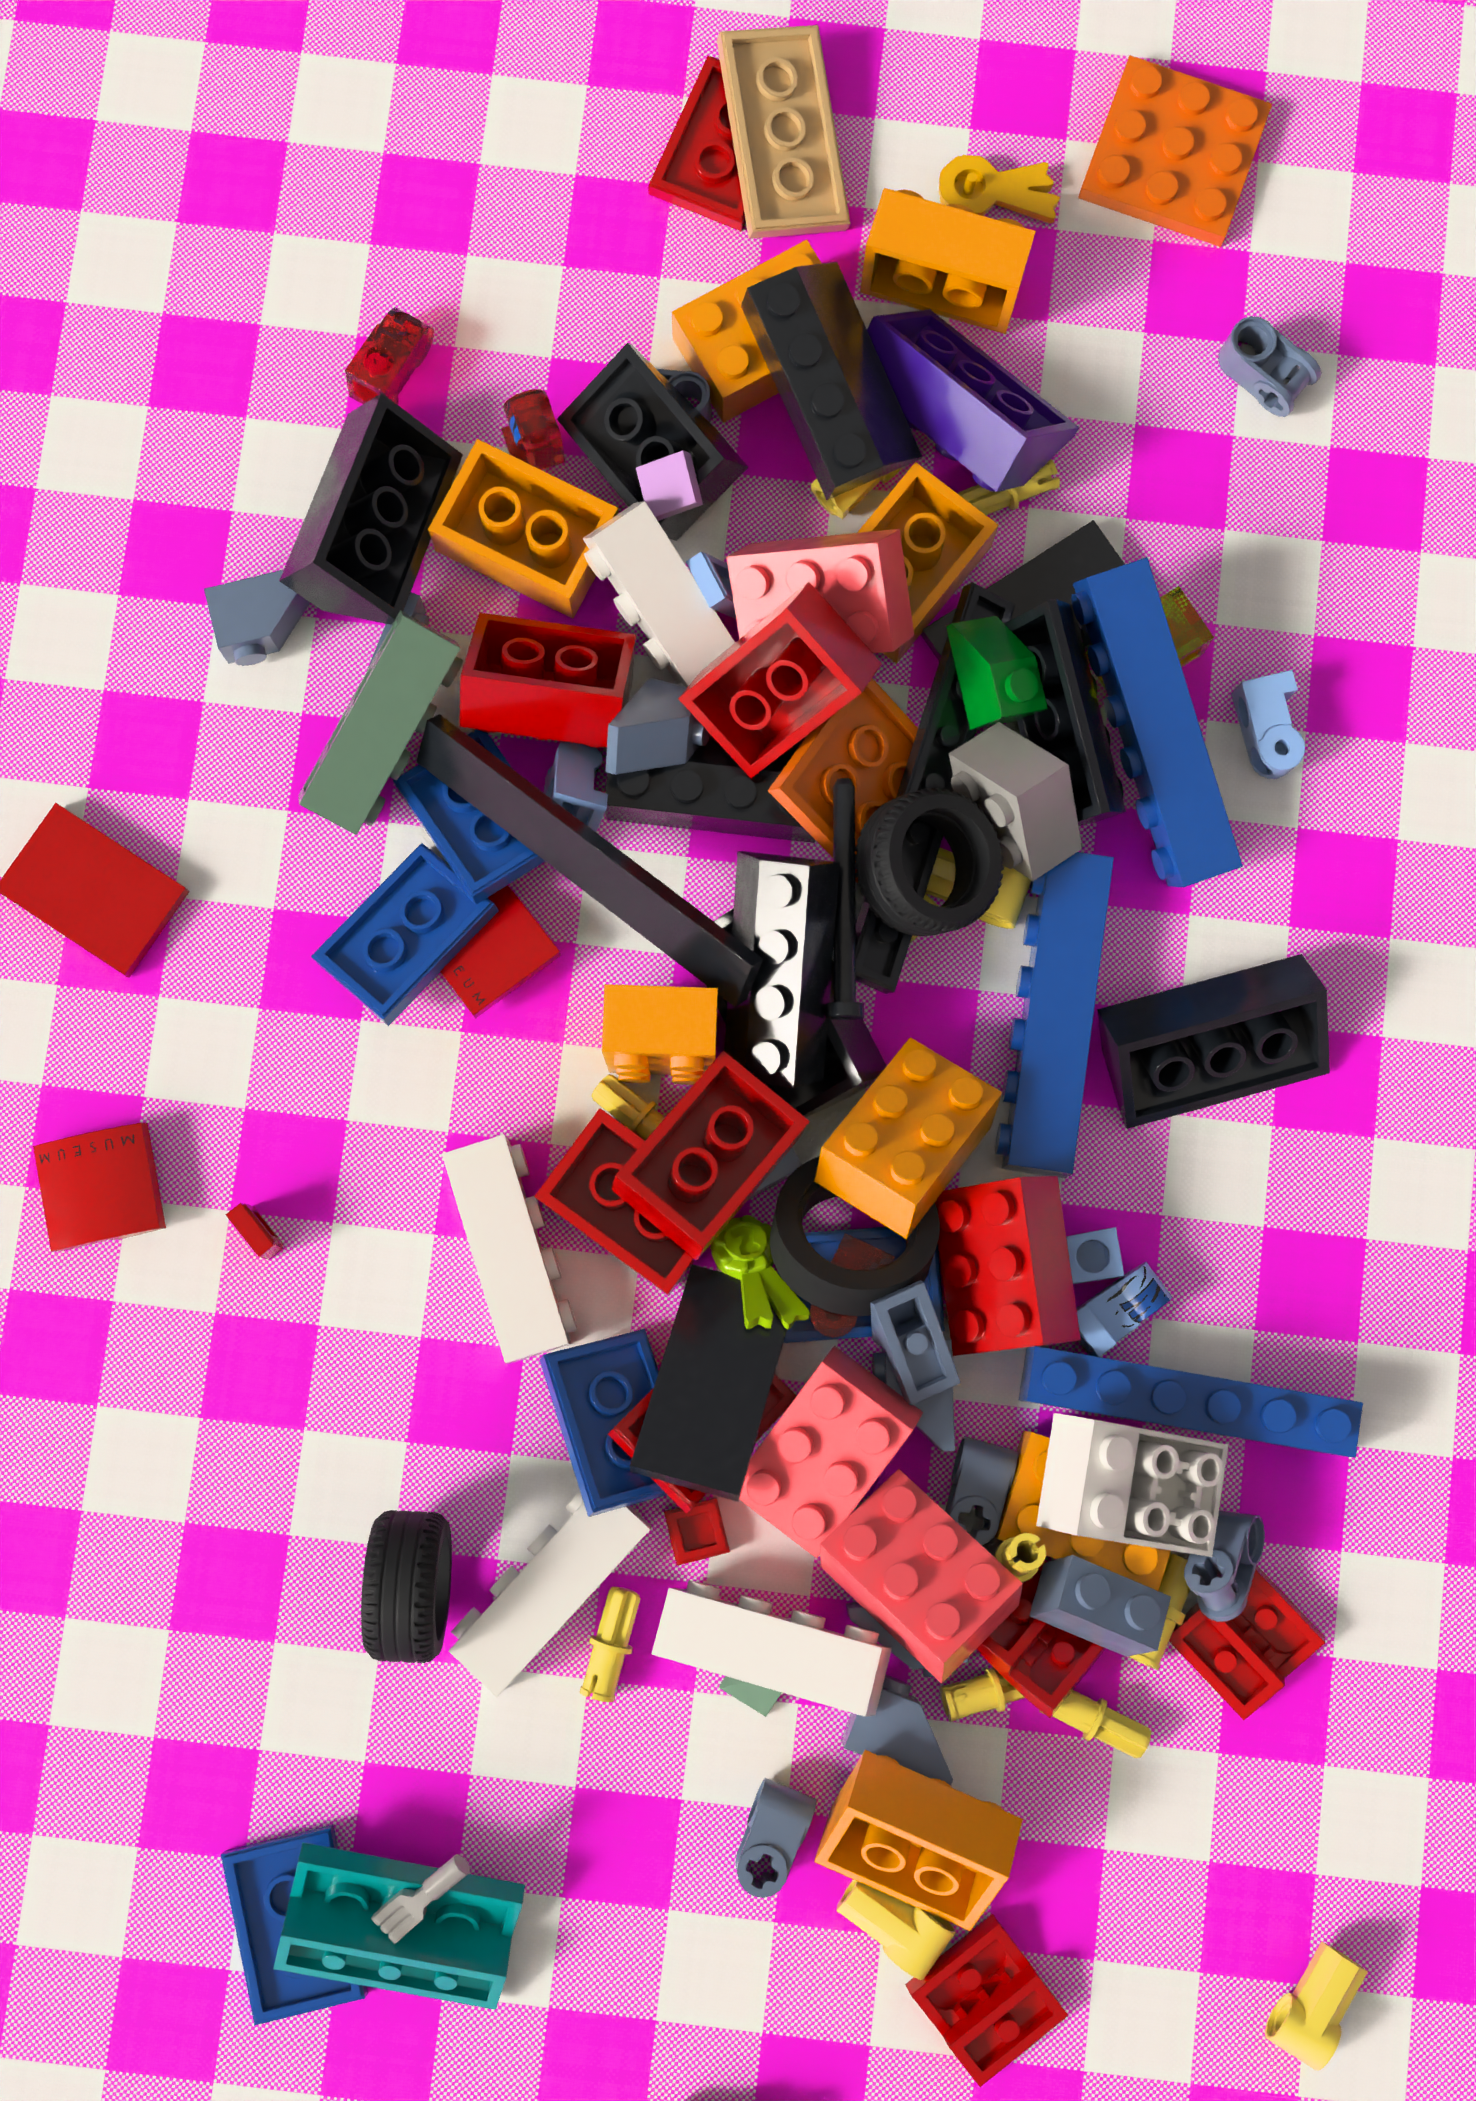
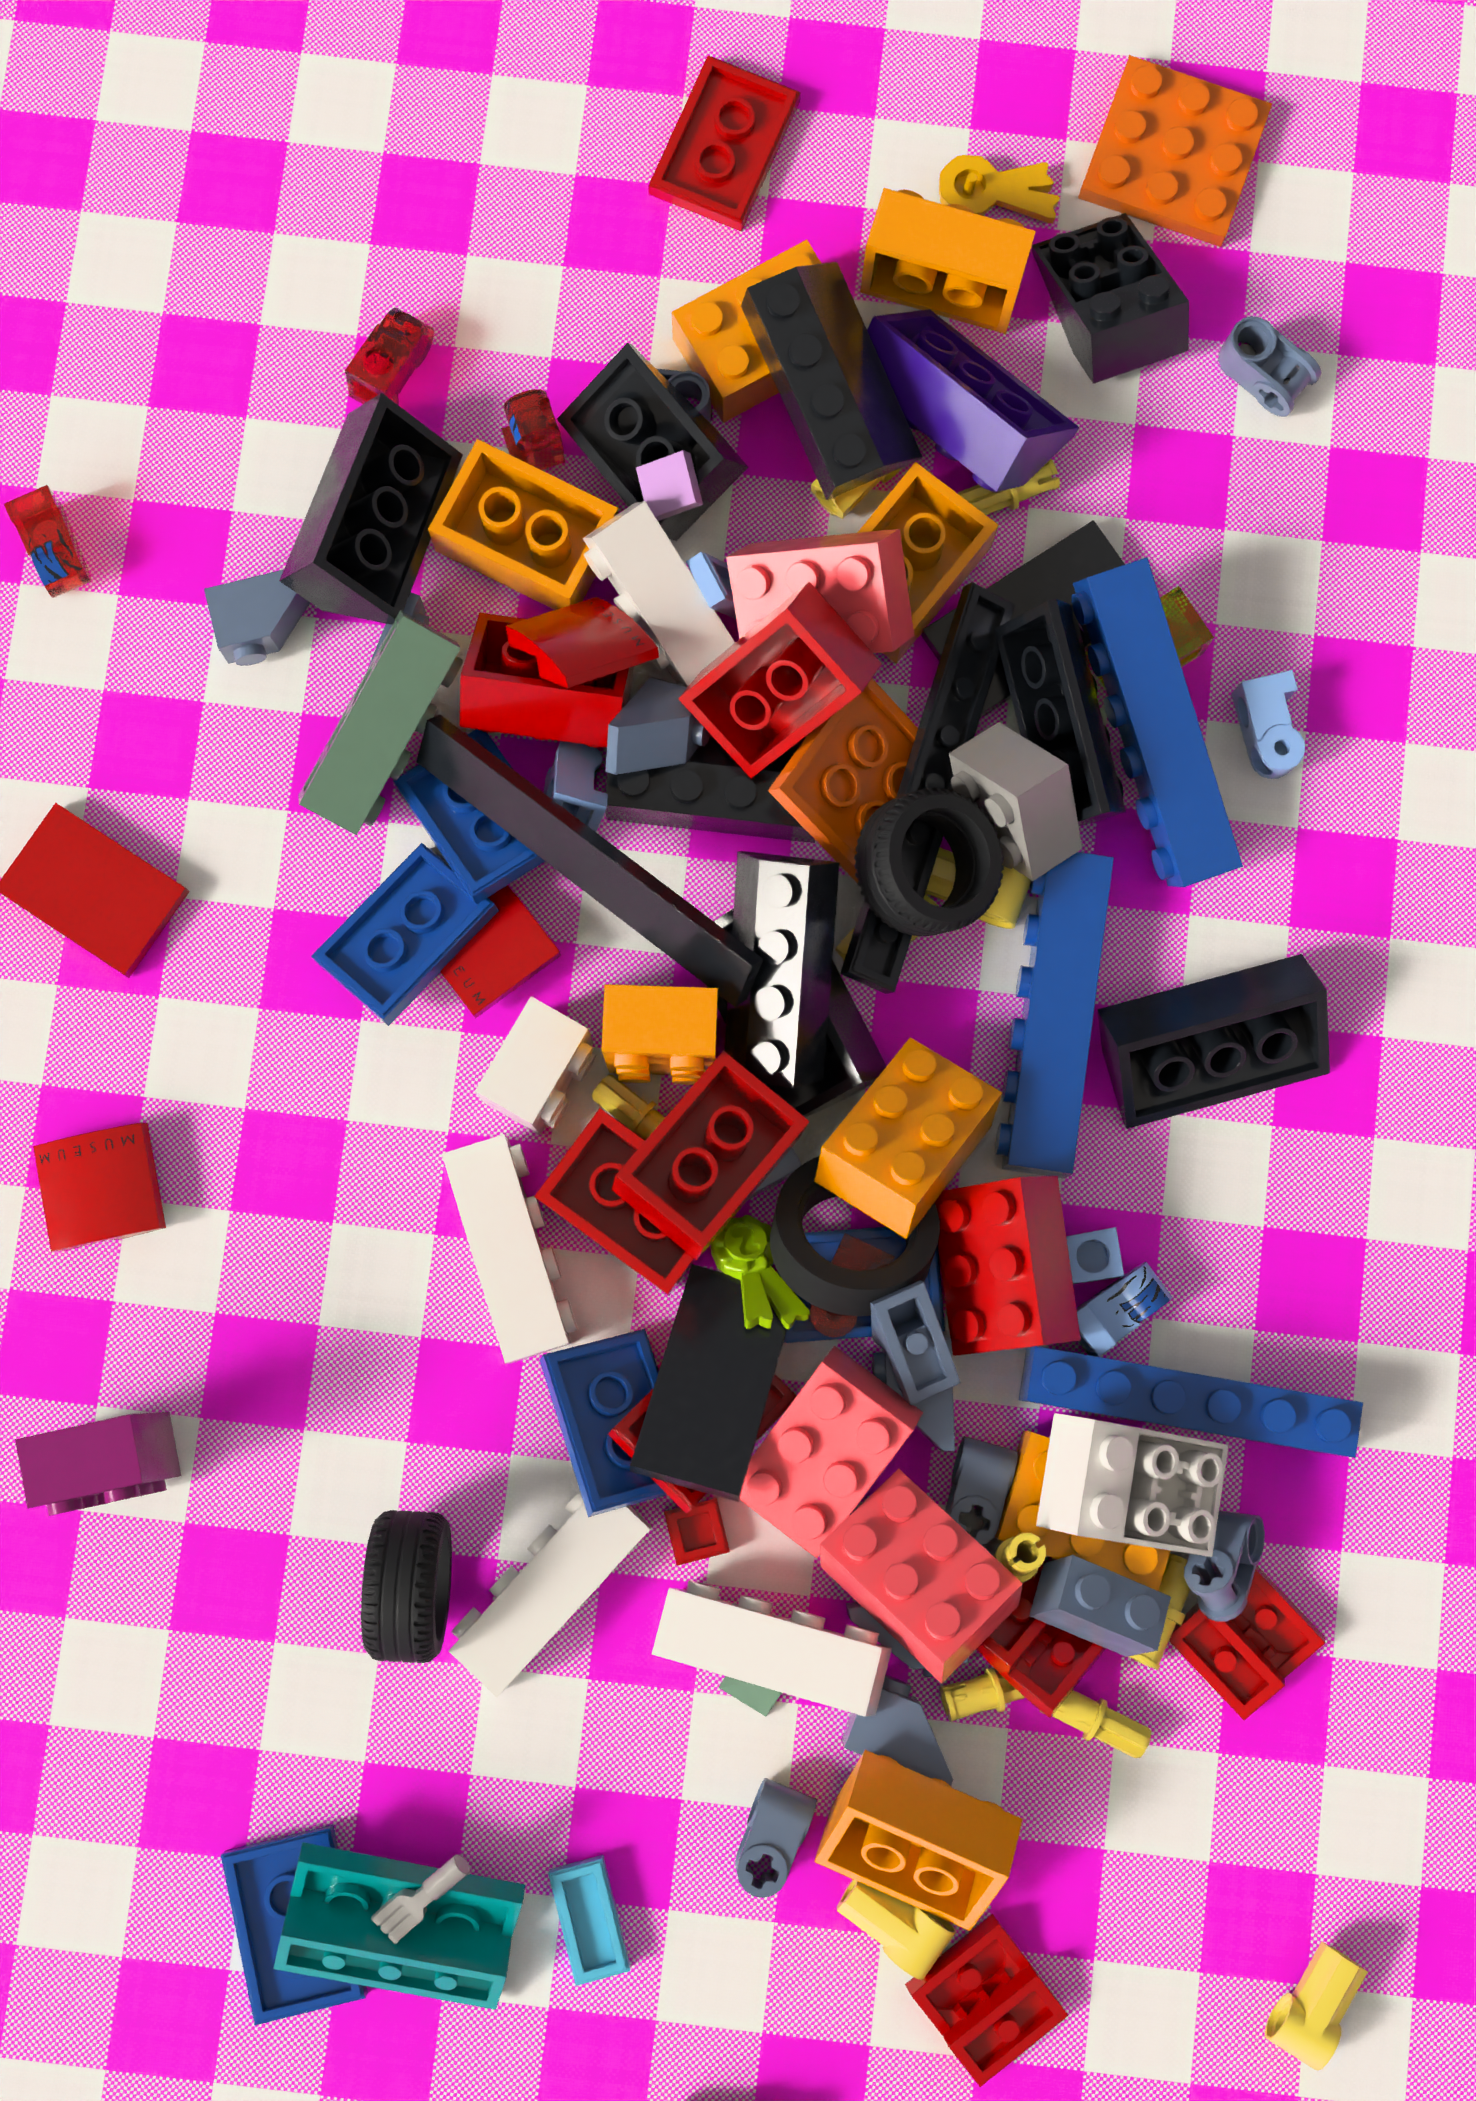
red tile [226,1203,283,1260] -> none
light yellow axle [580,1587,640,1702] -> none
tan tile [717,25,851,239] -> none
black bar [826,778,864,1020] -> none
green slope [946,616,1048,730] -> none
none -> clear red leg [4,485,92,598]
none -> magenta brick [15,1412,181,1516]
none -> white brick [475,996,596,1135]
none -> red slope [506,597,659,688]
none -> medium azure tile [548,1855,631,1986]
none -> black slope [1032,213,1189,384]

